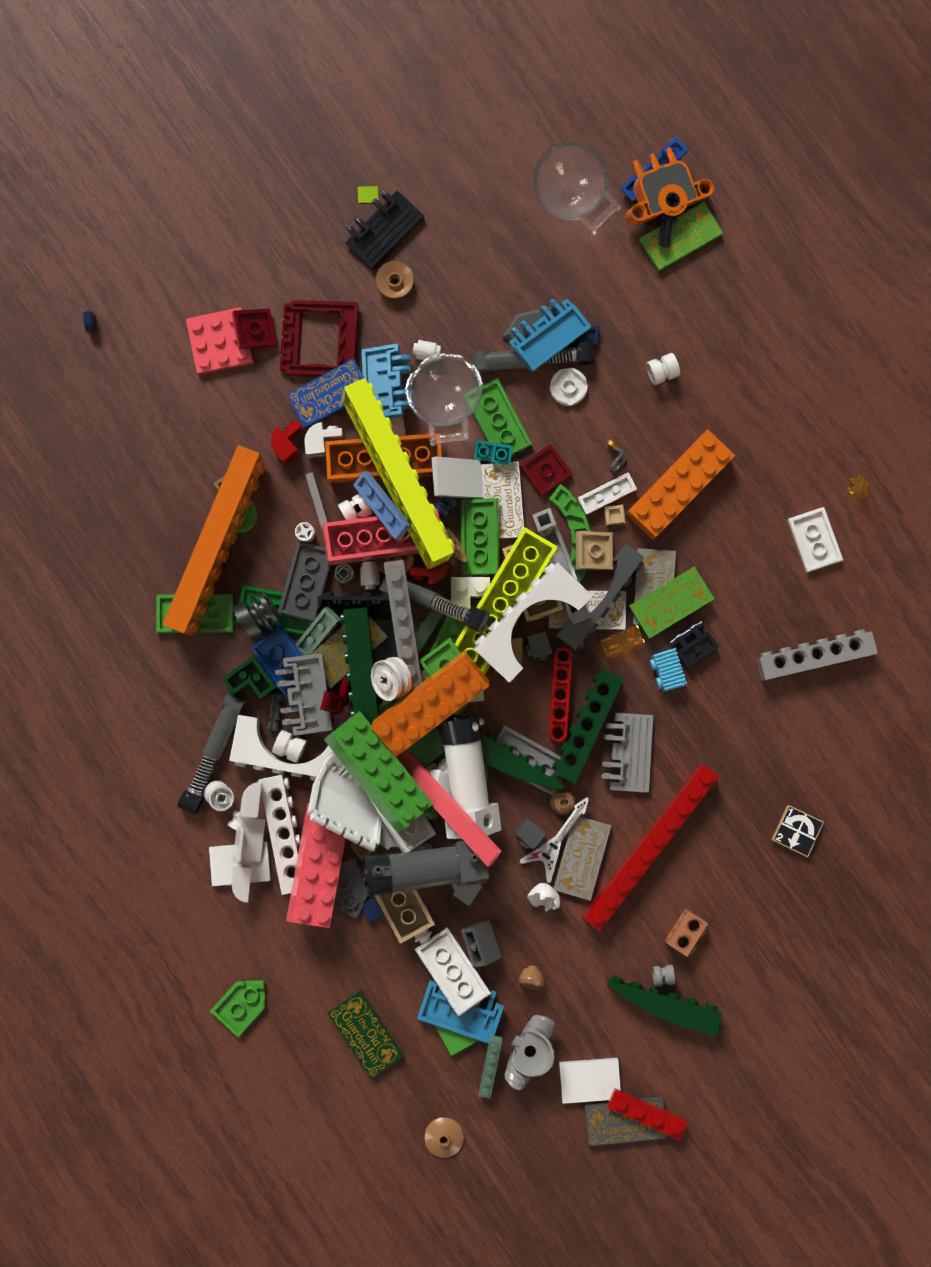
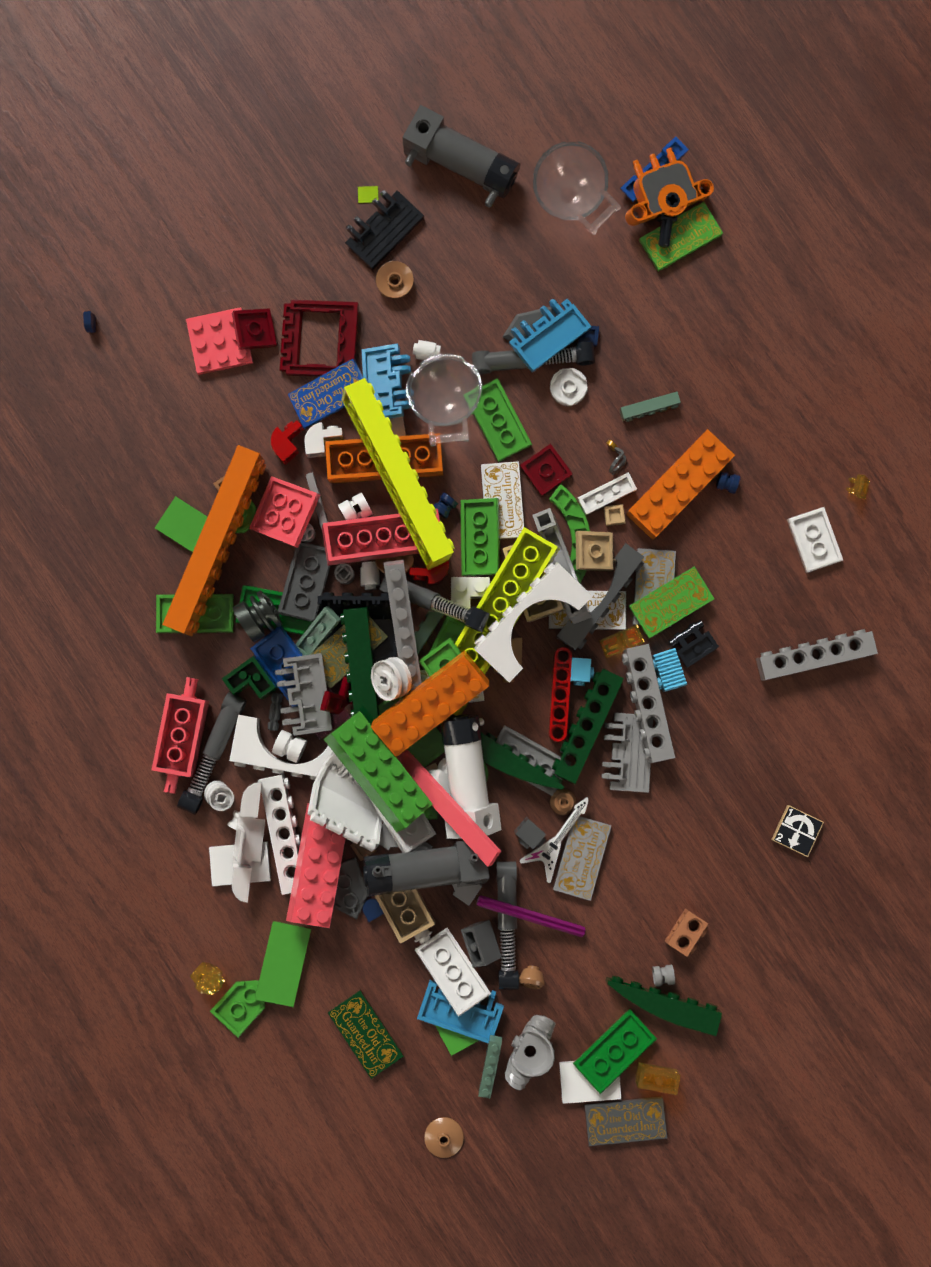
medium blue plate [353,471,411,540] -> none
white tile [432,457,484,499] -> none
medium nougat dish [444,528,467,563] -> none
teal slope [474,440,513,465] -> none
dark grey brick [525,631,552,662] -> none
white hair [527,883,560,911] -> none
red brick [582,764,719,931] -> none
red plate [607,1088,688,1140] -> none
white wheel [646,353,680,385] -> none
none -> coral brick [152,677,209,794]
none -> bright green tile [155,496,207,552]
none -> clear yellow brick [190,962,226,995]
none -> coral plate [249,476,320,548]
none -> bright green tile [255,921,311,1007]
none -> dark grey piece [402,105,520,207]
none -> magenta axle [477,895,586,937]
none -> piece [497,861,519,990]
none -> medium azure brick [570,658,594,686]
none -> green tile [573,1009,657,1094]
none -> sand green piece [619,392,681,422]
none -> light grey brick [622,644,675,763]
none -> clear yellow brick [635,1062,681,1095]
none -> dark blue wheel [716,470,740,494]

